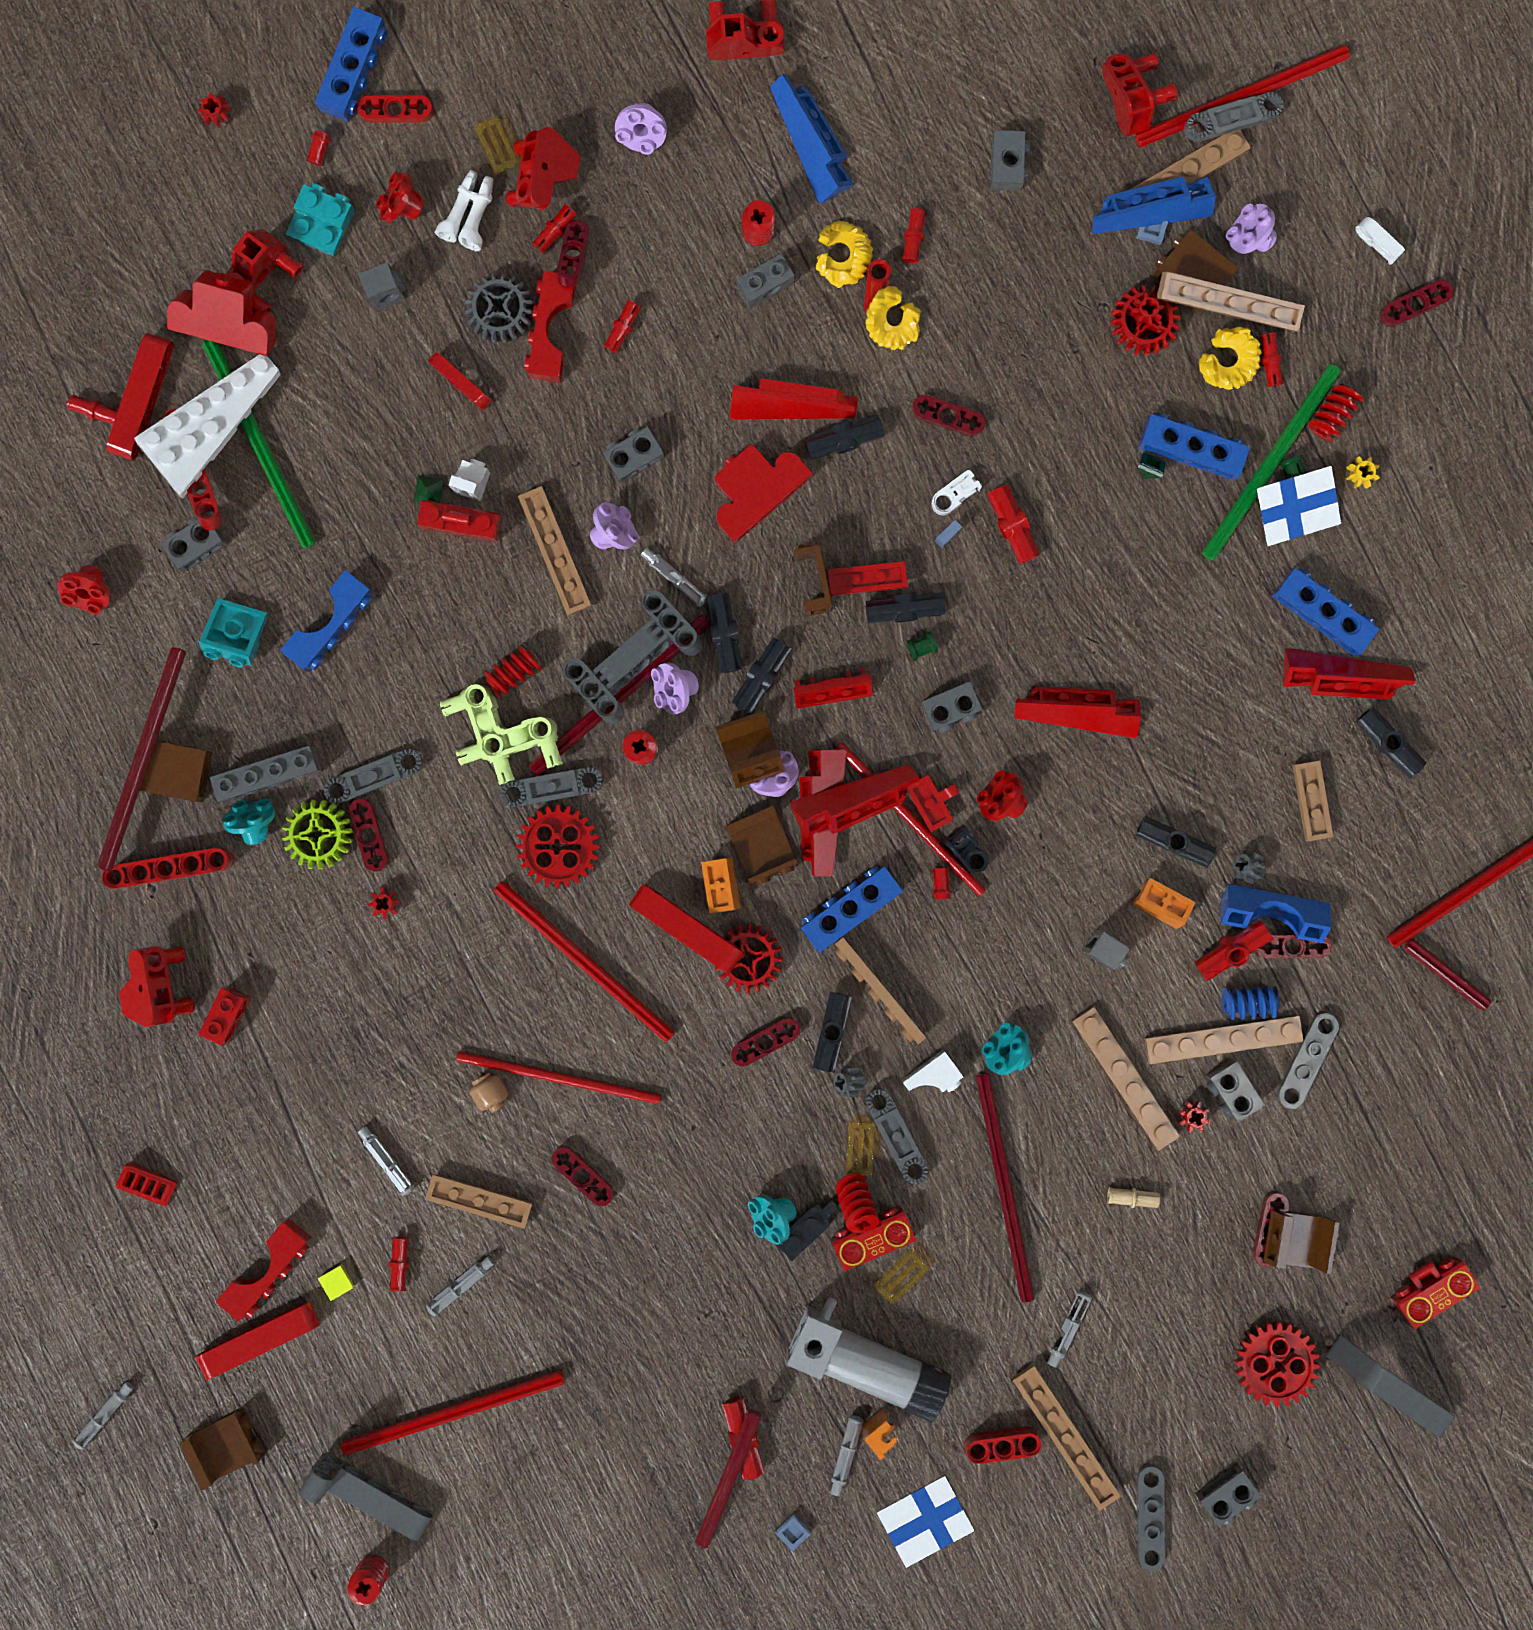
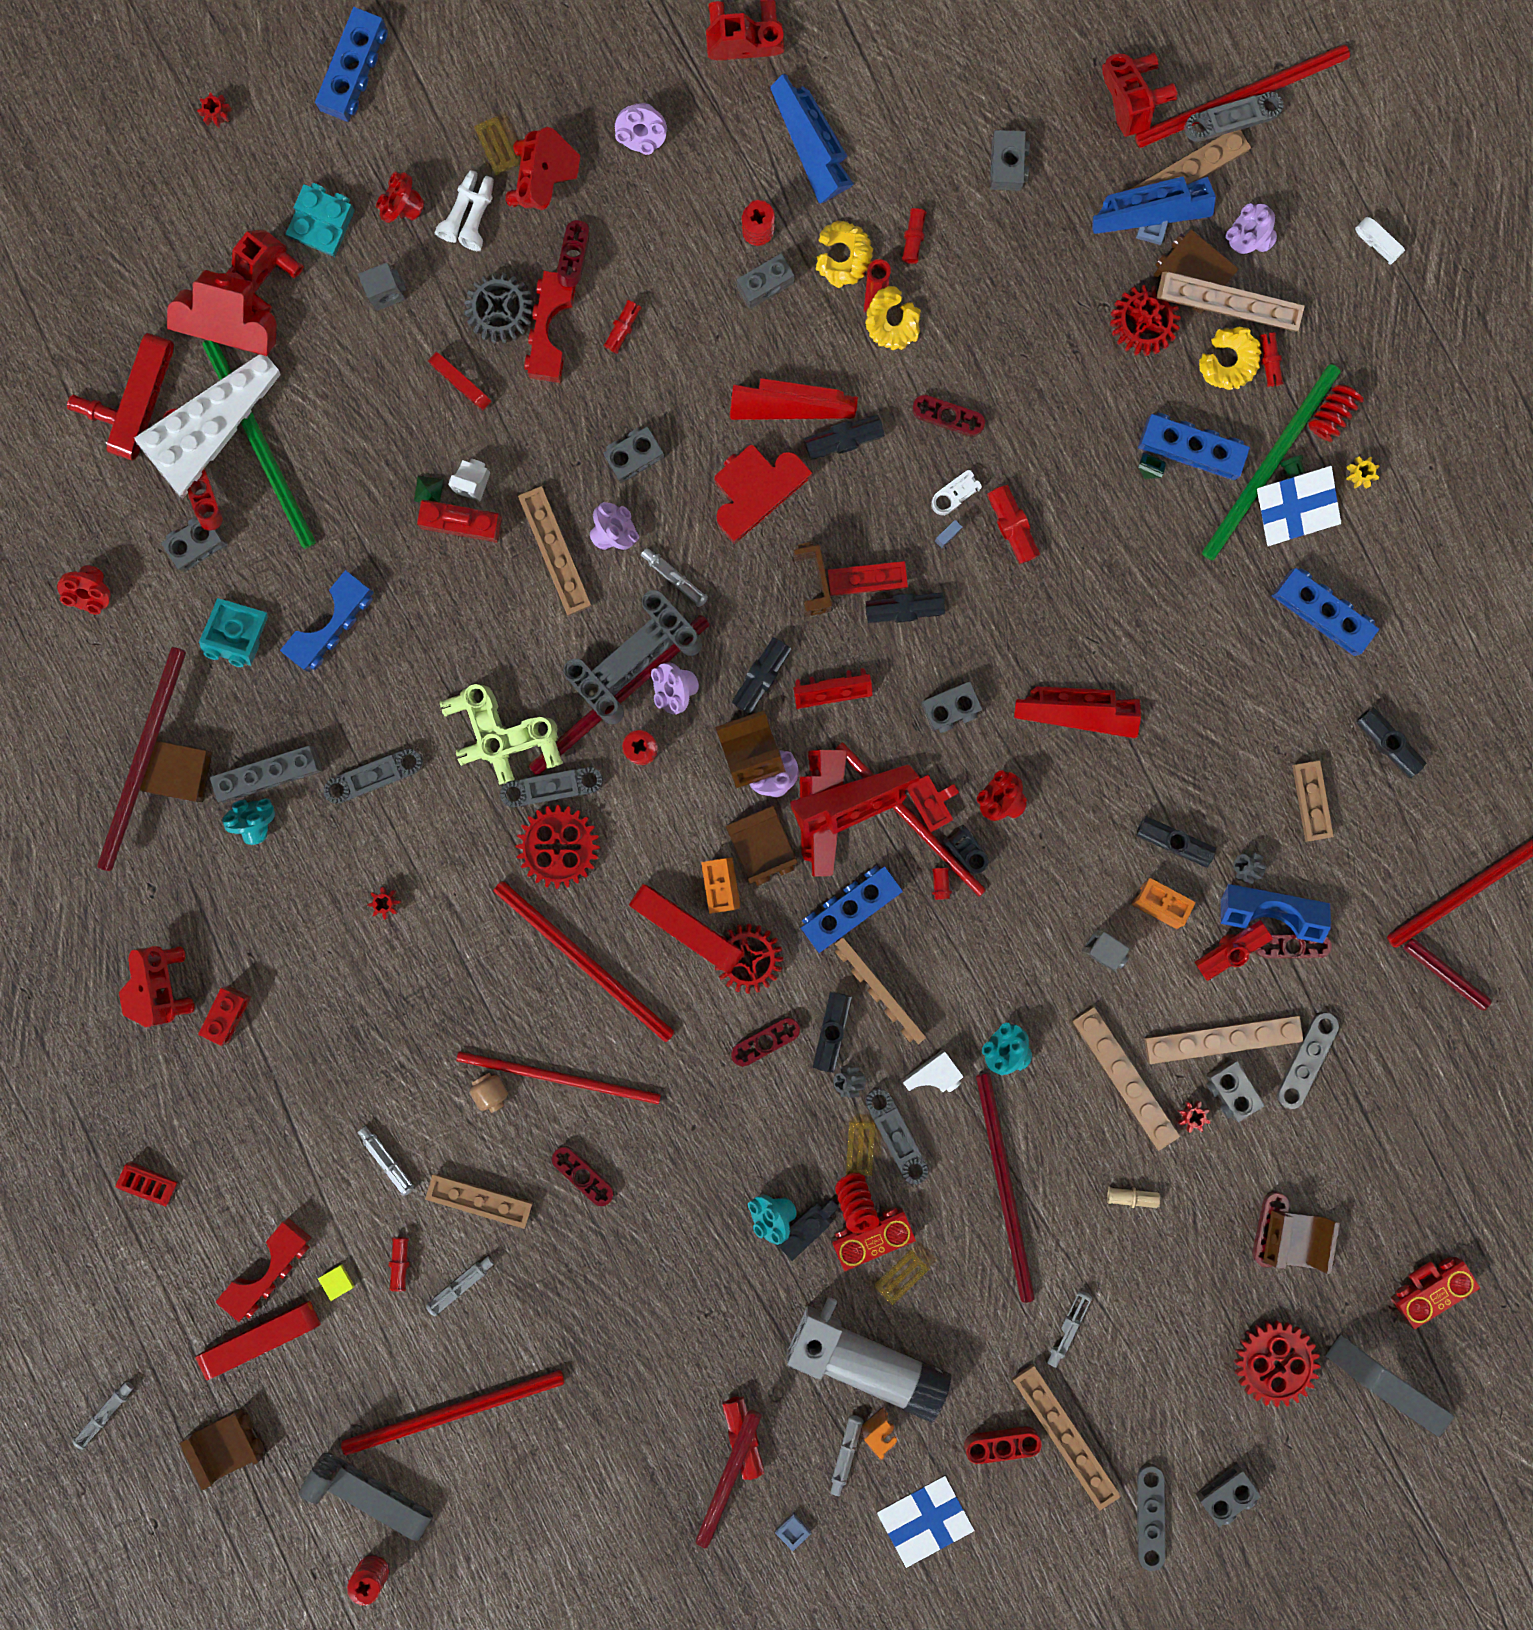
red beam [102,848,234,889] -> none
lime gear [282,800,353,869] -> none
red pin [306,130,331,166] -> none
dark red beam [349,799,389,872] -> none
red beam [357,95,434,123] -> none
red piece [484,646,543,699] -> none
red pin [531,204,577,254] -> none
black piece [707,593,742,674] -> none
dark green bush [906,631,938,662] -> none
blue piece [1221,986,1279,1020] -> none
red wedge [1283,648,1416,699] -> none
dark red beam [1380,280,1453,327] -> none

